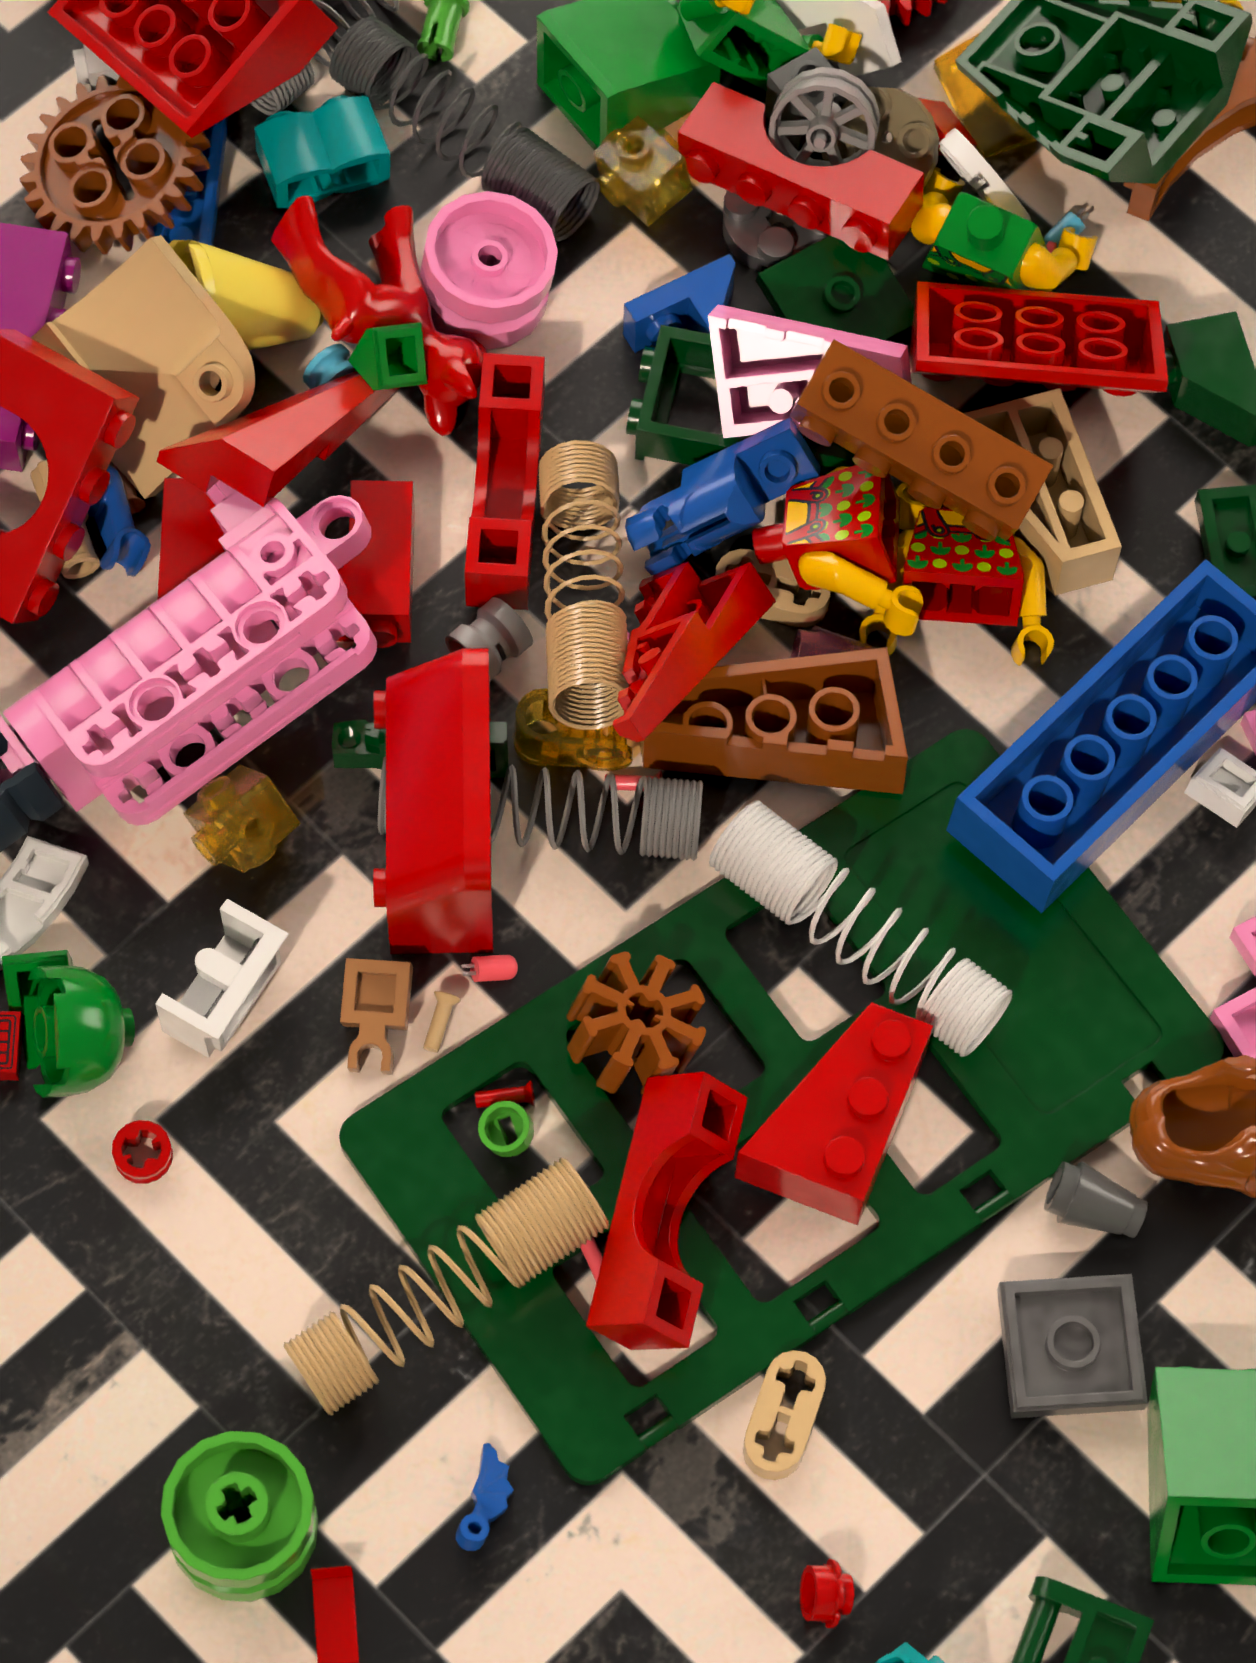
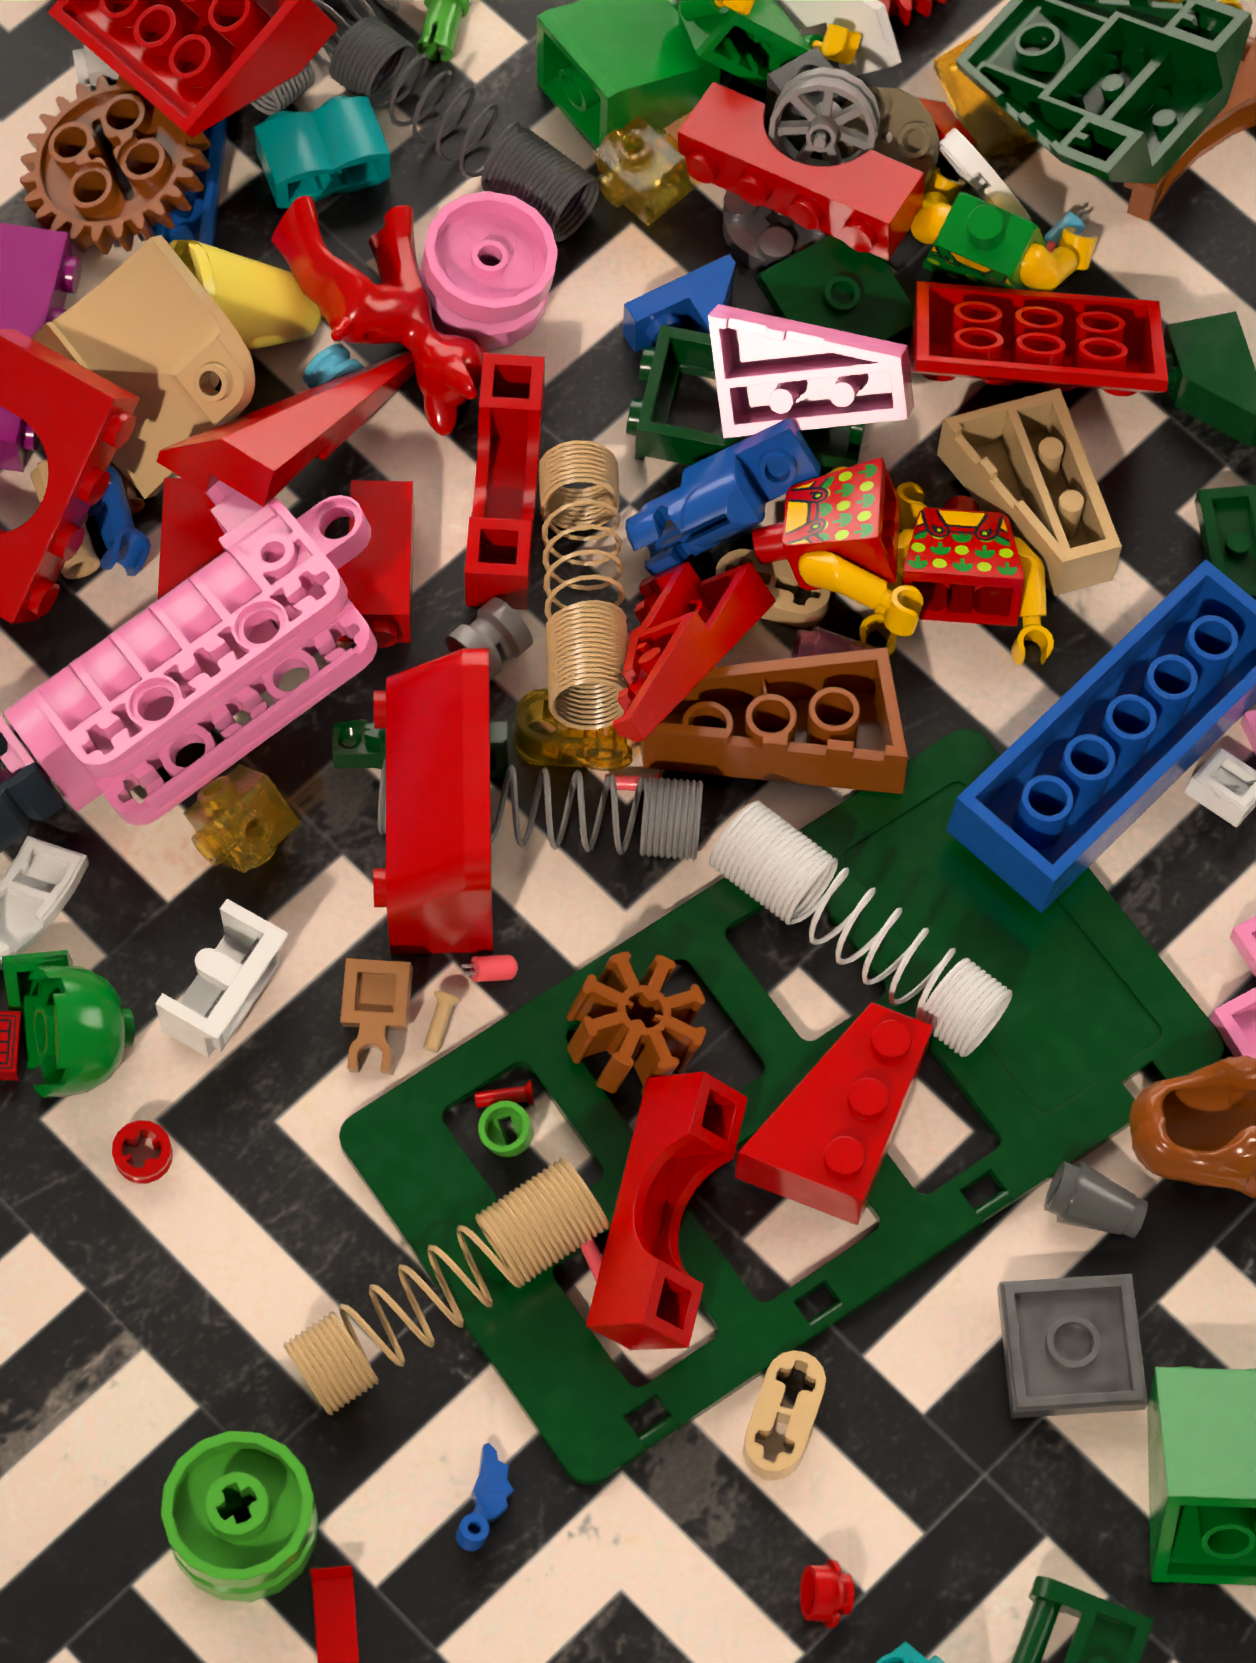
green slope [348,322,428,390] -> none
dark orange brick [789,339,1054,541] -> none

